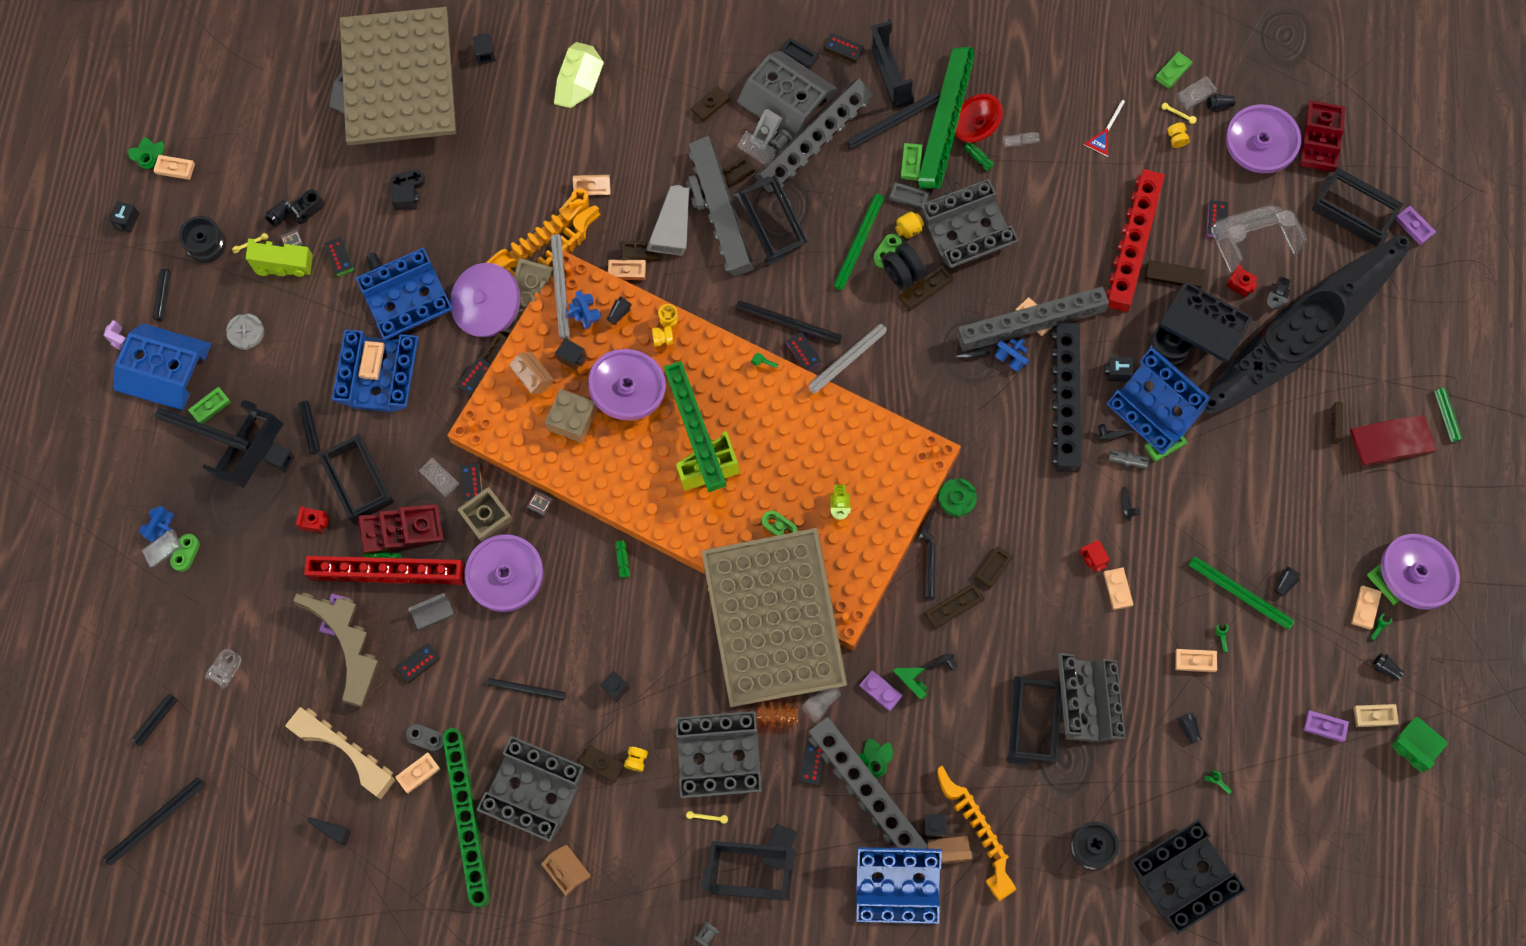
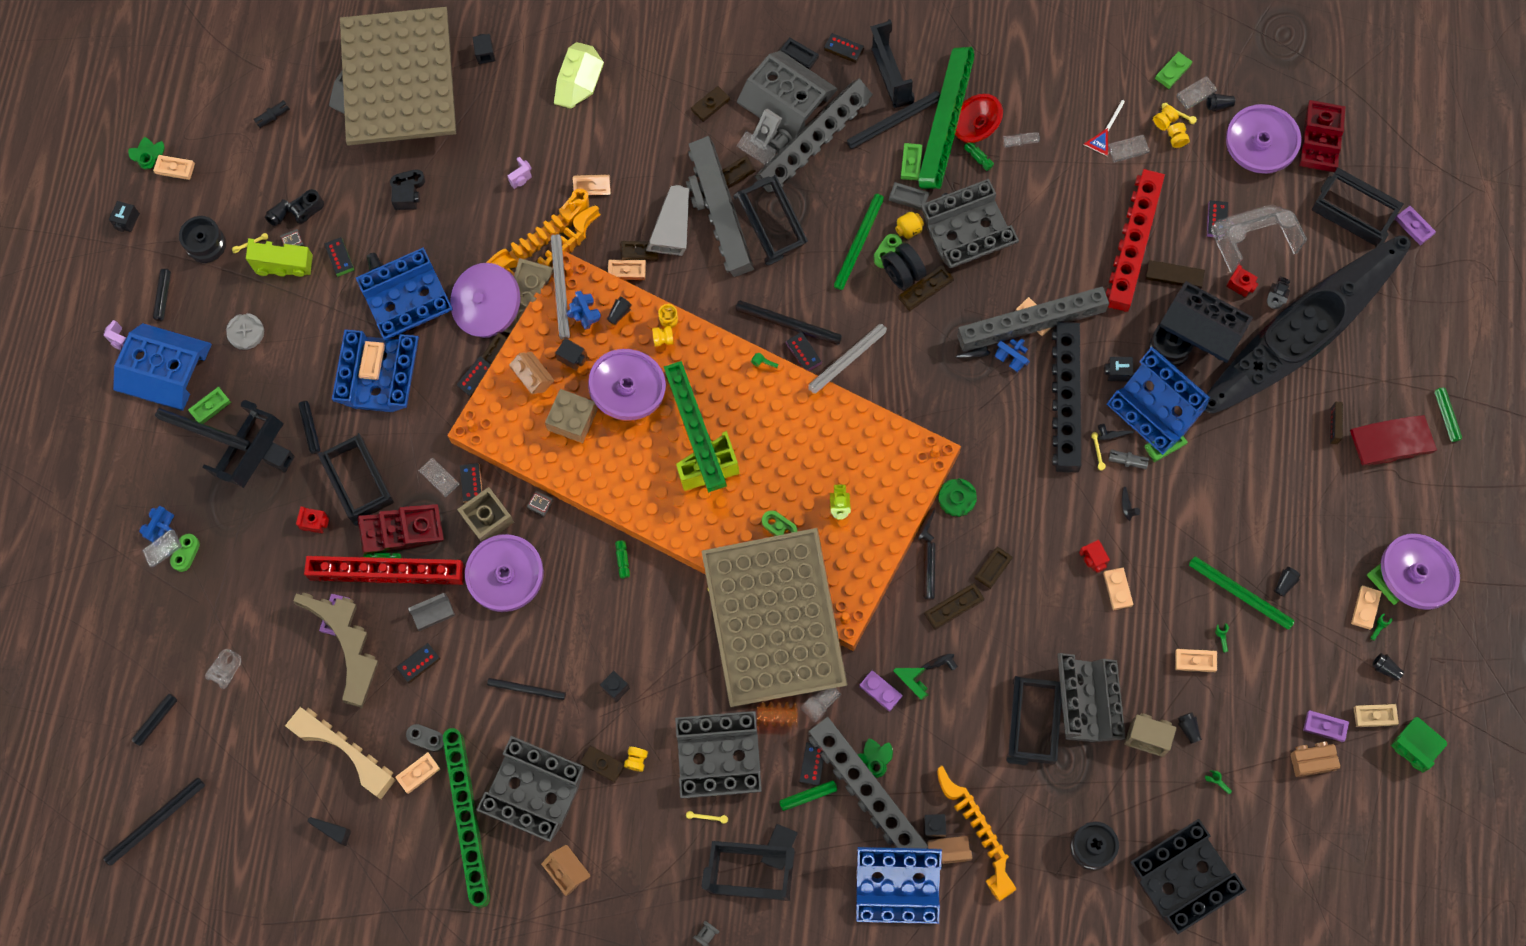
none -> black pin [254,100,290,128]
none -> lavender bracket [507,157,532,189]
none -> green axle [779,781,837,811]
none -> light yellow hinge [1091,432,1106,471]
none -> clear plate [1108,135,1149,163]
none -> dark tan brick [1124,713,1176,757]
none -> yellow wheel [1153,105,1179,131]
none -> medium nougat brick [1290,742,1340,777]

